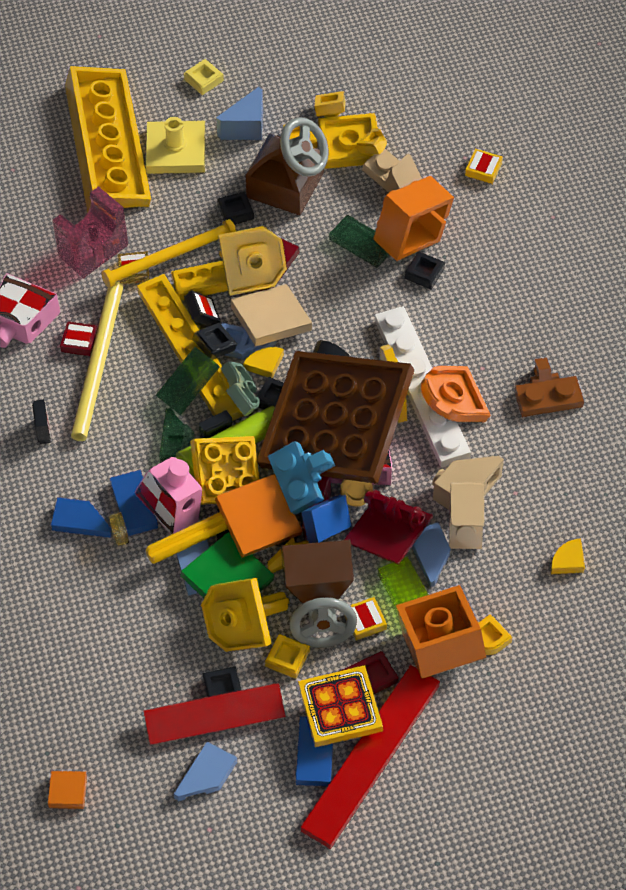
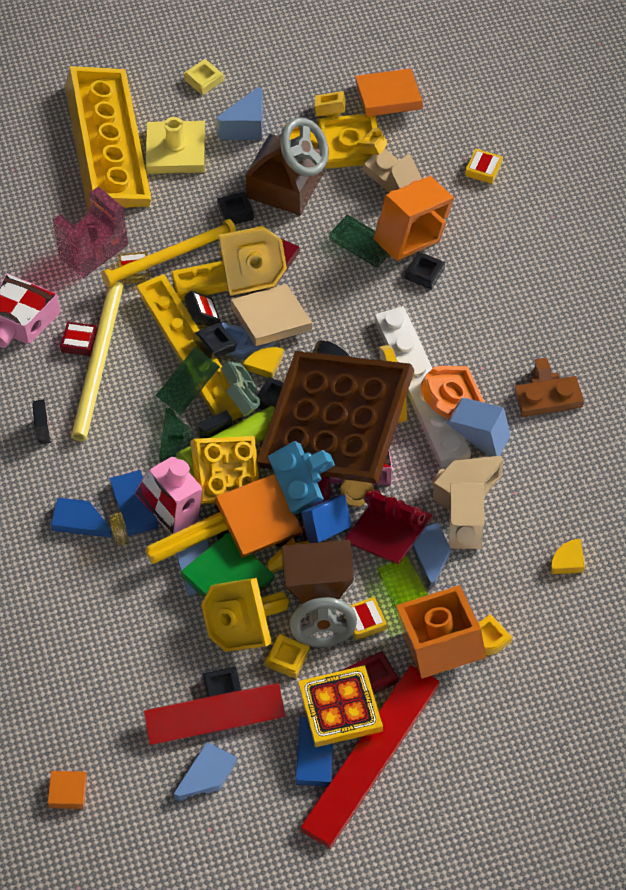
none -> orange tile [355,68,423,117]
none -> medium blue slope [447,397,511,457]

